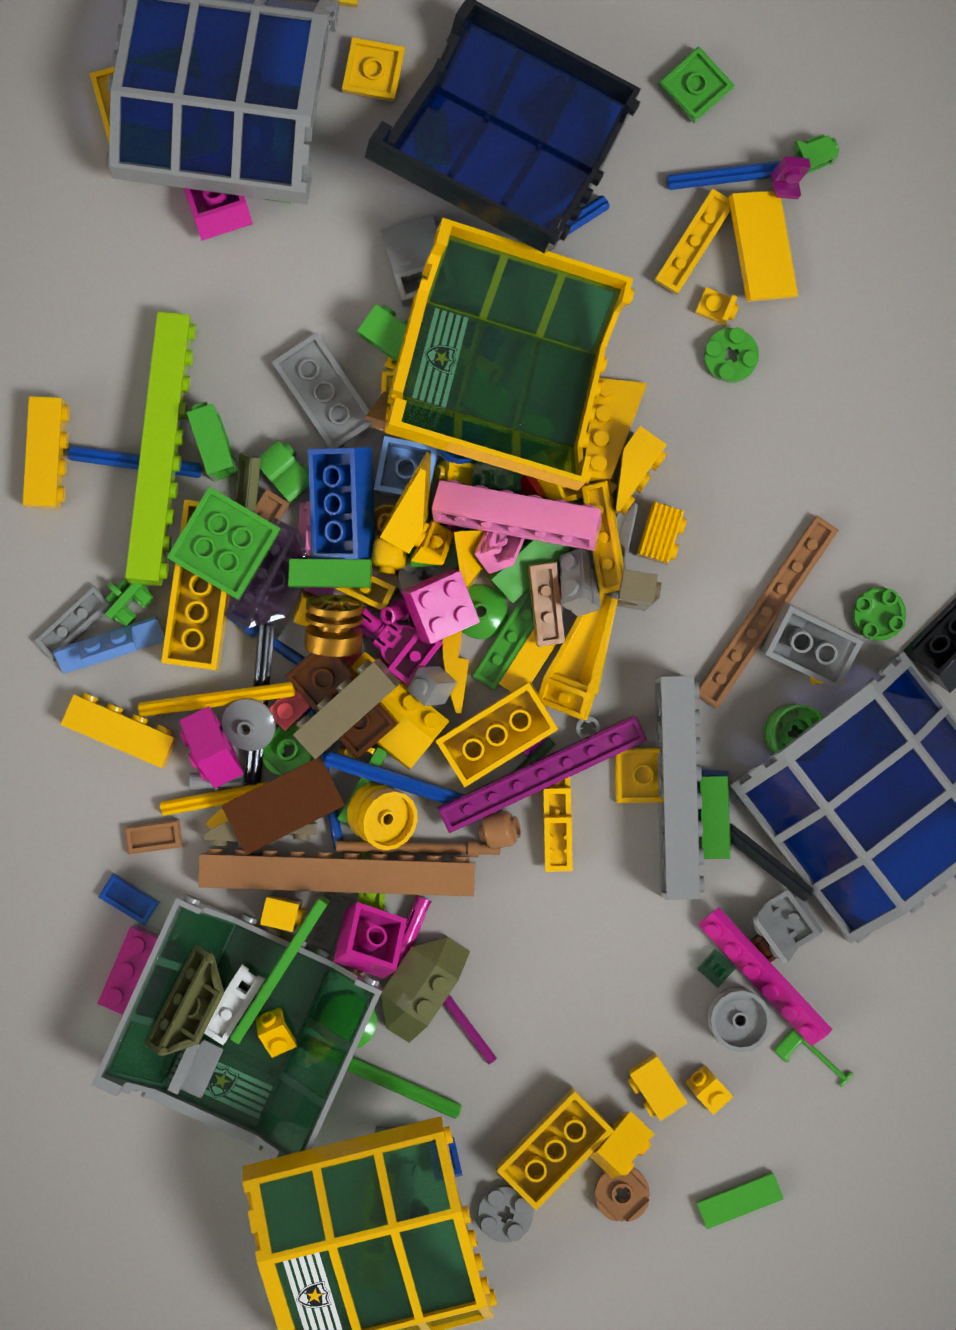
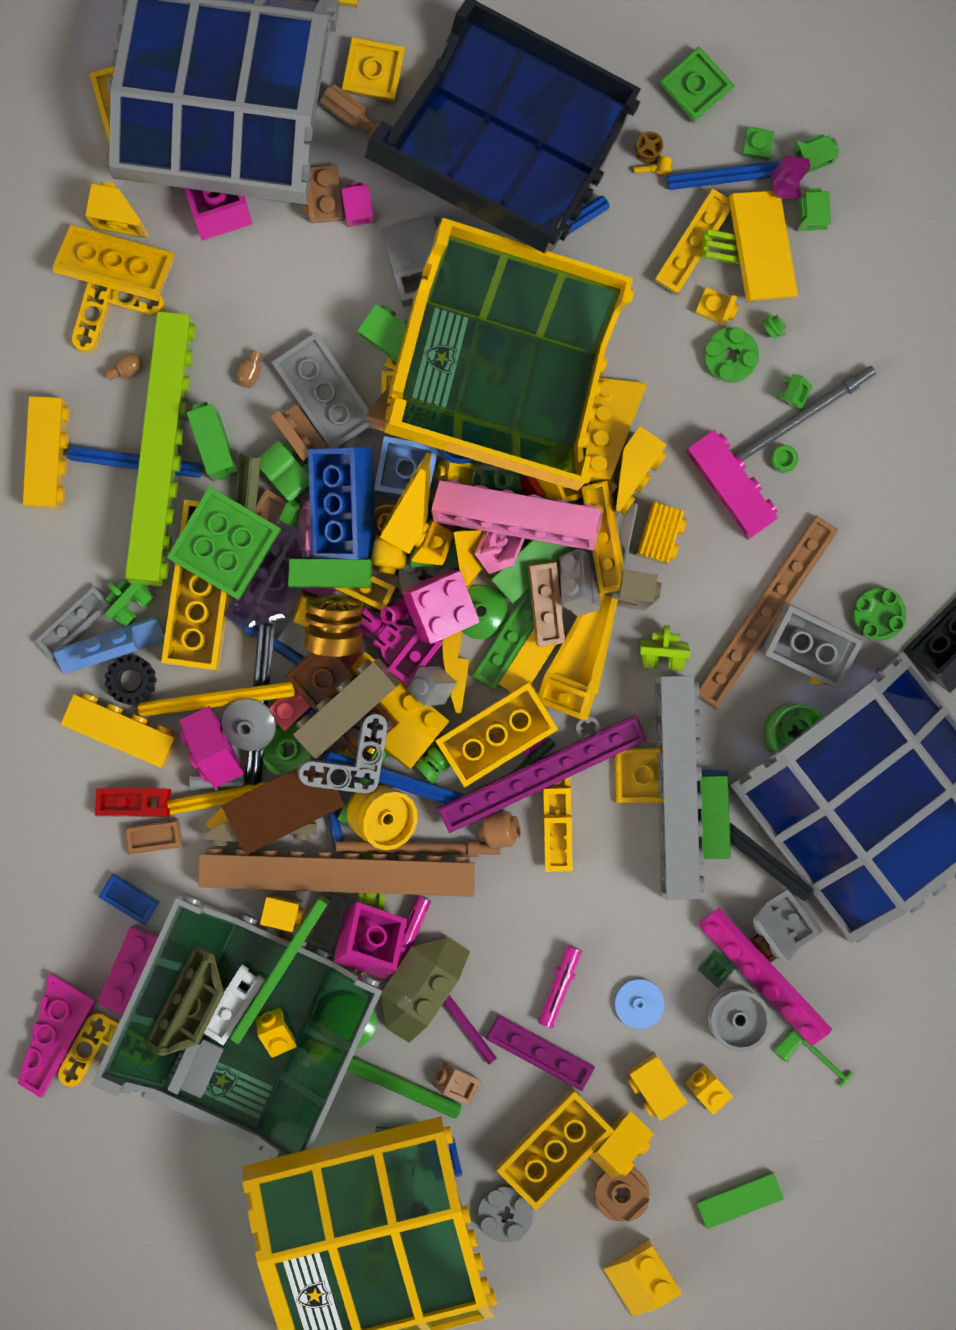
none -> dark pink wing [17,973,98,1098]
none -> yellow plate [53,224,174,301]
none -> yellow beam [58,1012,158,1087]
none -> yellow beam [72,282,165,353]
none -> yellow slope [85,182,149,239]
none -> red plate [95,788,172,817]
none -> medium nougat cylinder [105,353,142,381]
none -> black tyre [105,655,157,705]
none -> medium nougat cylinder [236,350,263,388]
none -> medium nougat bracket [271,405,328,464]
none -> bright green tile [276,499,302,531]
none -> light grey beam [297,712,387,793]
none -> medium nougat bracket [303,165,343,224]
none -> medium nougat piece [320,84,392,140]
none -> dark pink brick [341,182,375,227]
none -> bright green wheel [414,745,451,783]
none -> medium nougat bracket [433,1061,482,1106]
none -> magenta tile [485,1014,595,1091]
none -> dark pink pin [538,945,583,1028]
none -> yellow slope [603,1239,682,1316]
none -> light blue piece [615,979,664,1029]
none -> yellow hand [634,156,673,176]
none -> pearl gold wheel [635,131,663,164]
none -> lime hips [639,625,690,671]
none -> dark pink brick [686,429,778,540]
none -> lime tile [701,229,740,265]
none -> dark grey bar [735,365,876,461]
none -> bright green plate [742,127,774,160]
none -> bright green plate [762,313,787,339]
none -> bright green tile [770,445,798,473]
none -> bright green tile [776,374,812,410]
none -> bright green window [797,188,831,231]

